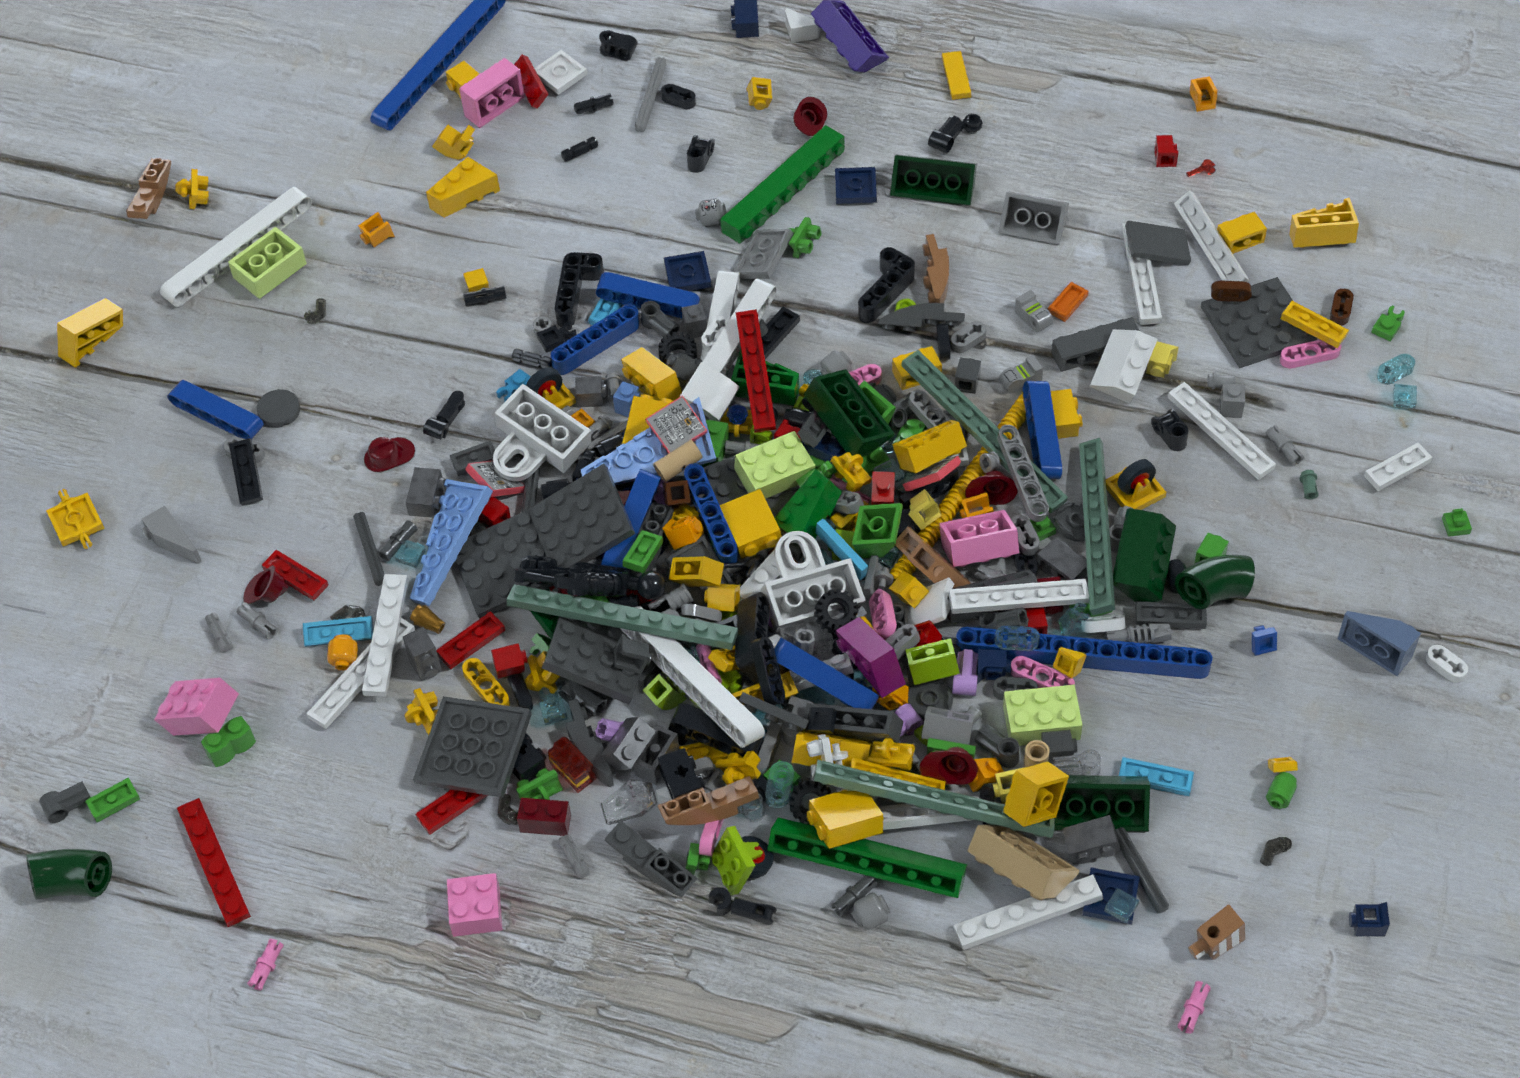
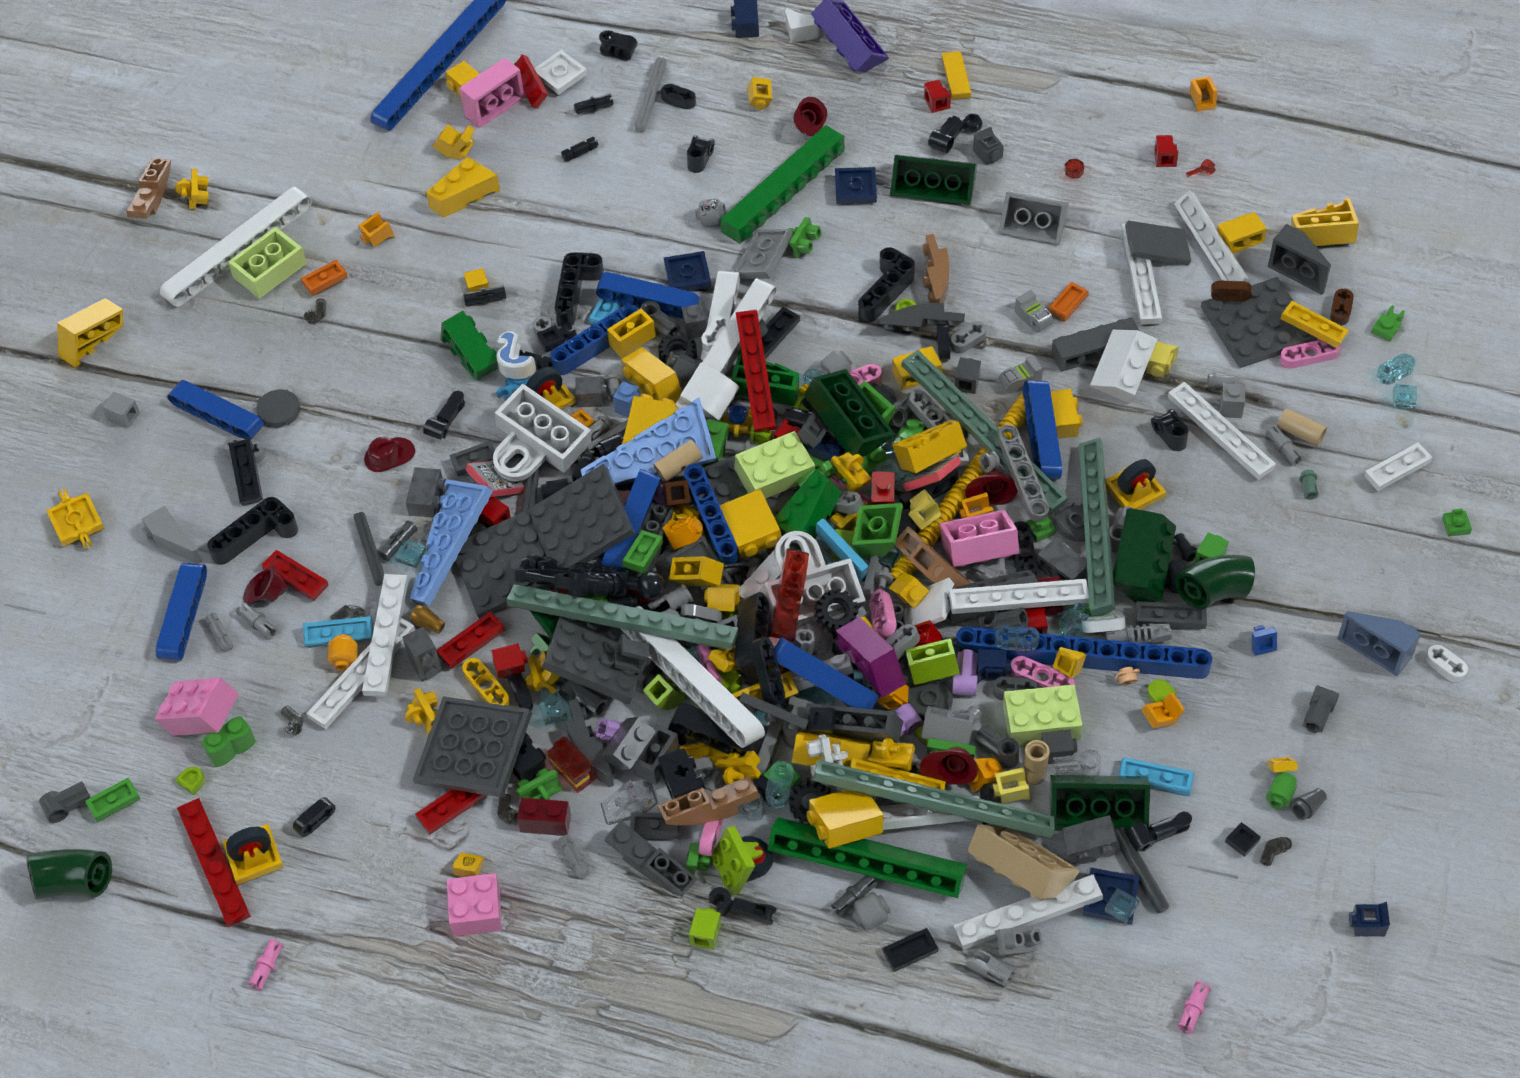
light grey tile [645,395,707,454] -> none
yellow brick [1003,761,1069,827] -> none
light grey beam [1011,515,1040,556] -> none
medium nougat torso [1188,904,1245,960] -> none
none -> light grey brick [101,391,140,428]
none -> blue beam [156,563,207,661]
none -> lime tile [175,767,205,795]
none -> black beam [207,497,298,565]
none -> plate [222,824,284,885]
none -> clear smoke arm [281,705,303,736]
none -> black beam [293,797,336,837]
none -> orange plate [301,259,348,296]
none -> green wedge [440,311,498,381]
none -> yellow slope [452,852,484,877]
none -> white animal [496,331,536,379]
none -> yellow brick [607,308,656,358]
none -> dark grey plate [630,812,679,840]
none -> lime brick [689,908,722,950]
none -> clear red slope [771,548,810,642]
none -> black tile [882,928,939,972]
none -> red brick [924,79,951,113]
none -> light grey hinge [966,949,1016,988]
none -> dark grey window [973,127,1004,165]
none -> light grey hips [995,926,1042,956]
none -> clear red tile [1064,159,1084,179]
none -> light nougat plate [1115,667,1140,685]
none -> black piece [1126,811,1192,851]
none -> light orange bracket [1141,693,1185,729]
none -> lime tile [1147,679,1177,703]
none -> black pin [1173,533,1197,562]
none -> black plate [1225,822,1261,857]
none -> dark grey slope [1268,224,1331,295]
none -> tan pin [1277,408,1327,446]
none -> dark grey cone [1291,788,1327,820]
none -> dark grey piece [1303,685,1340,733]

